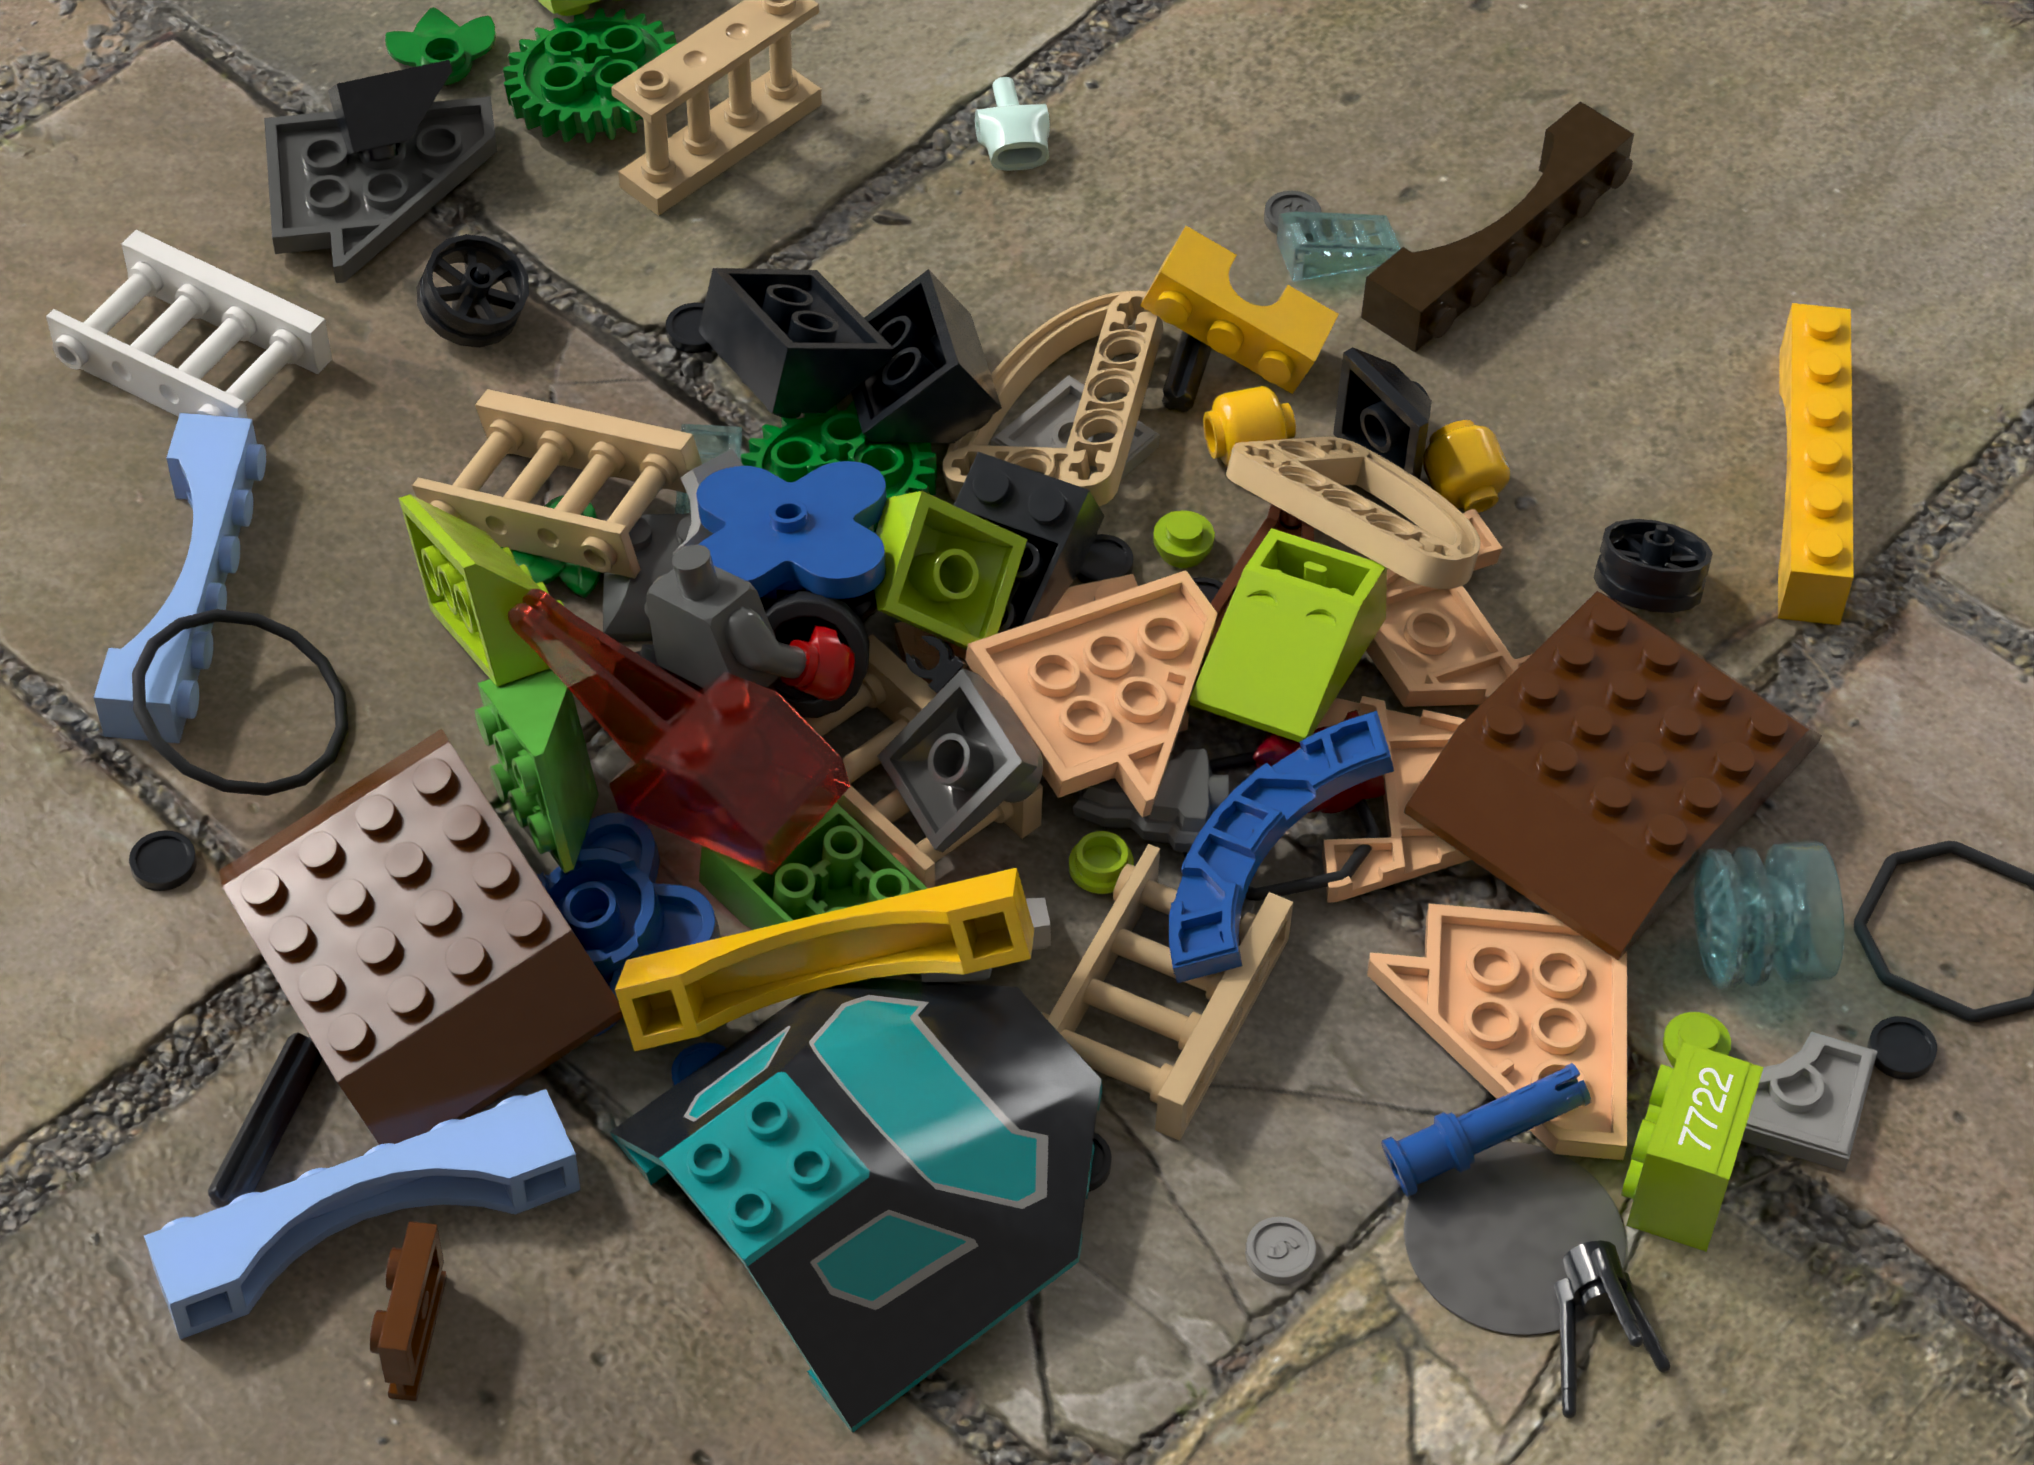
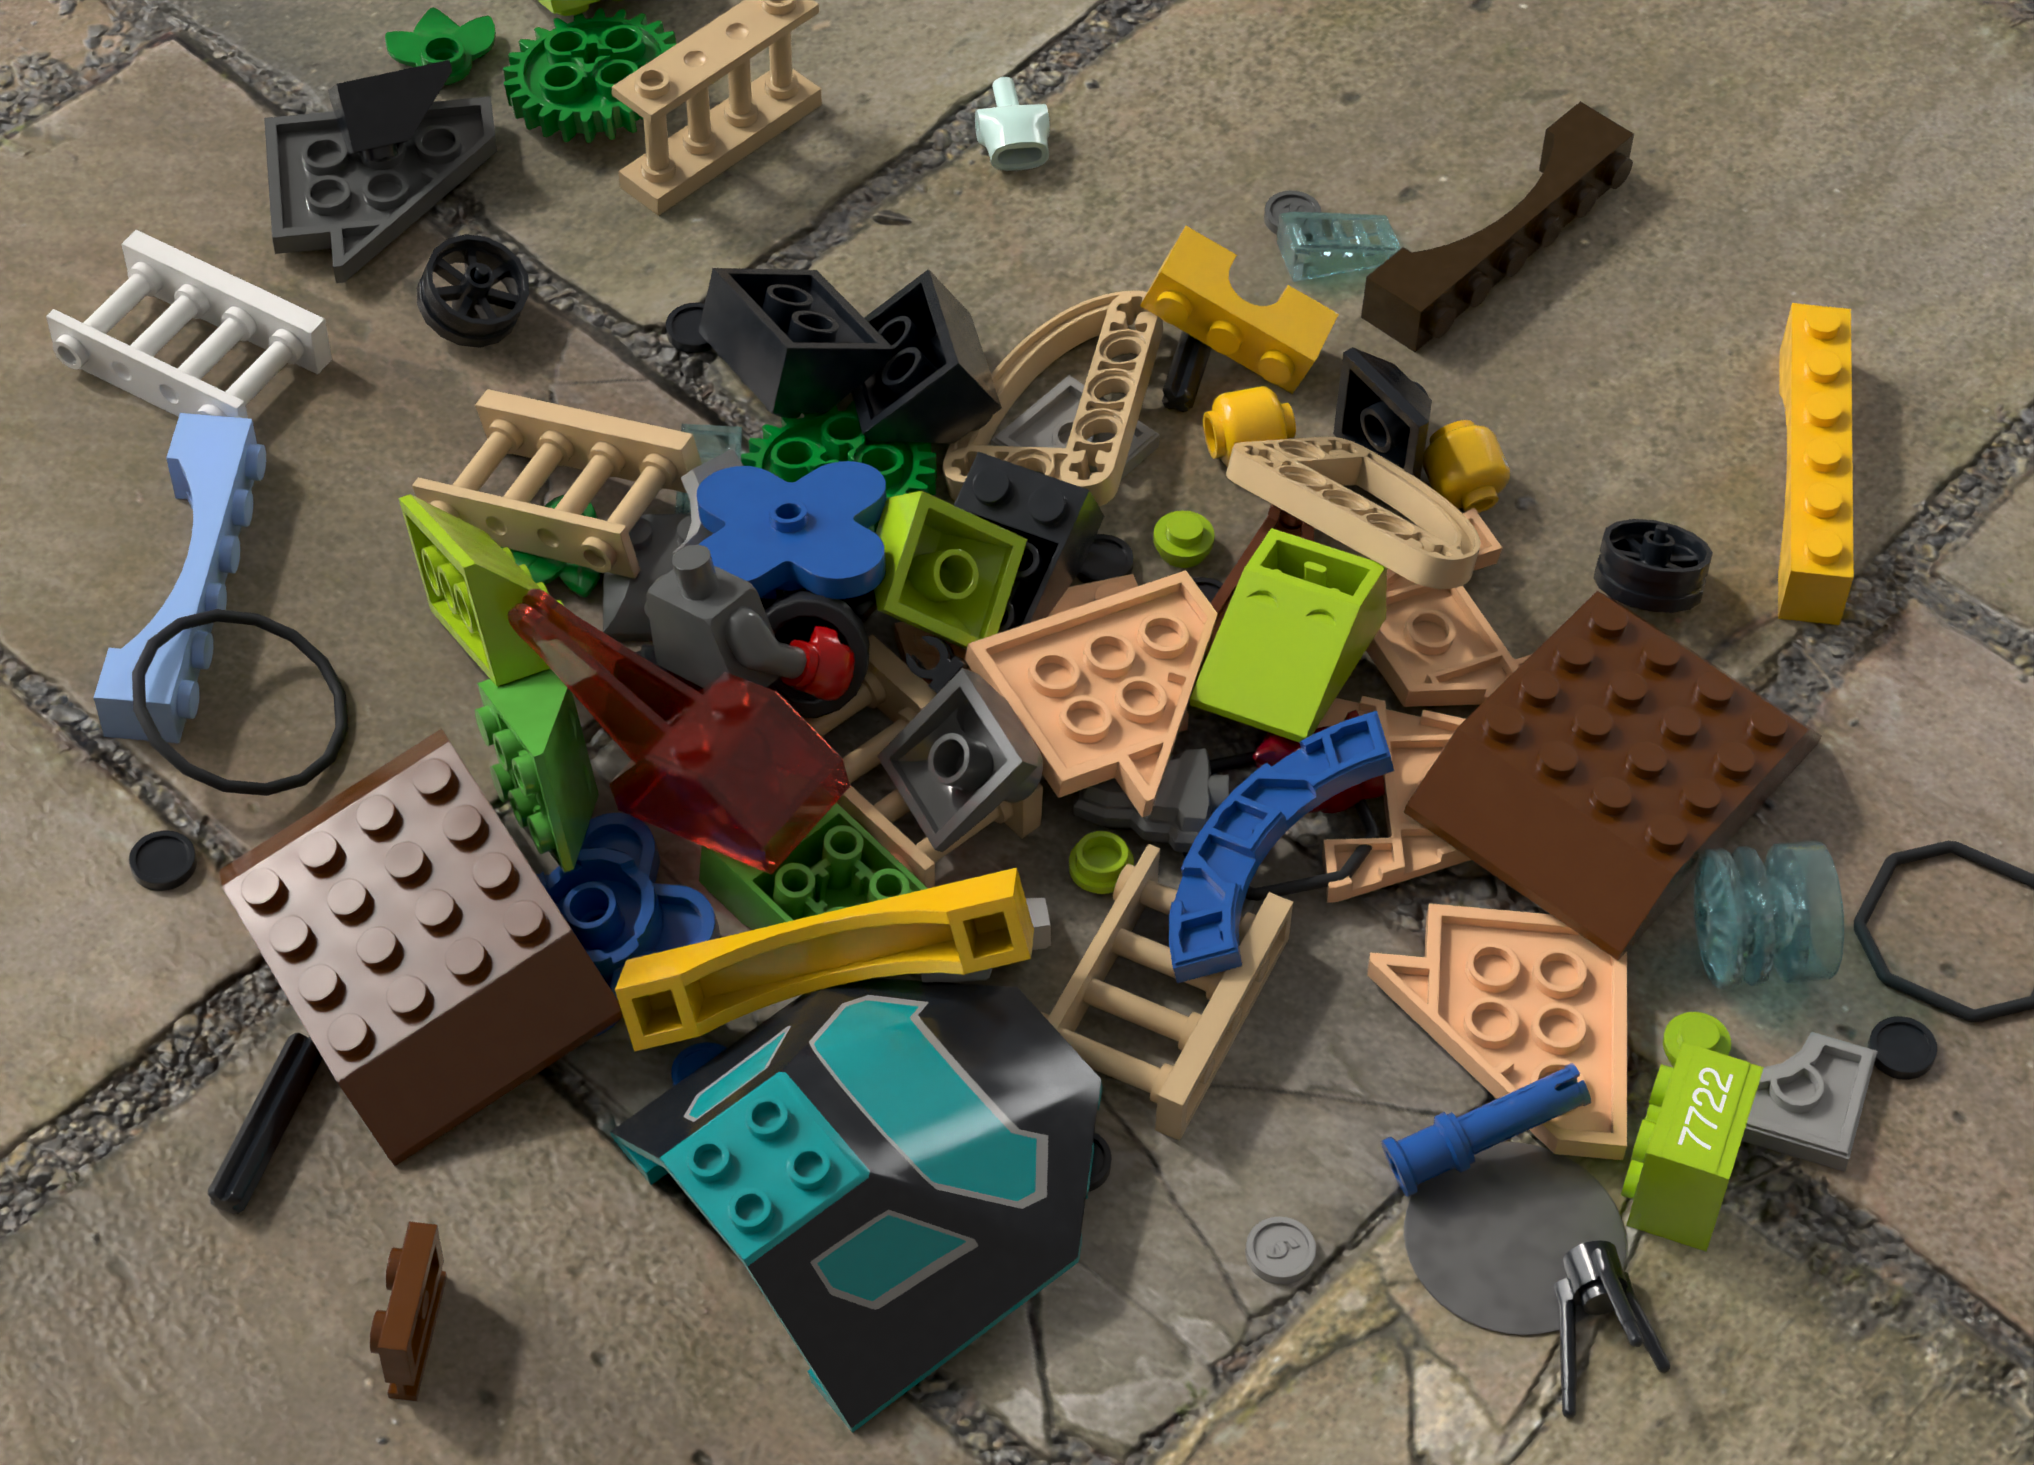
light blue arch [144,1089,580,1340] -> none

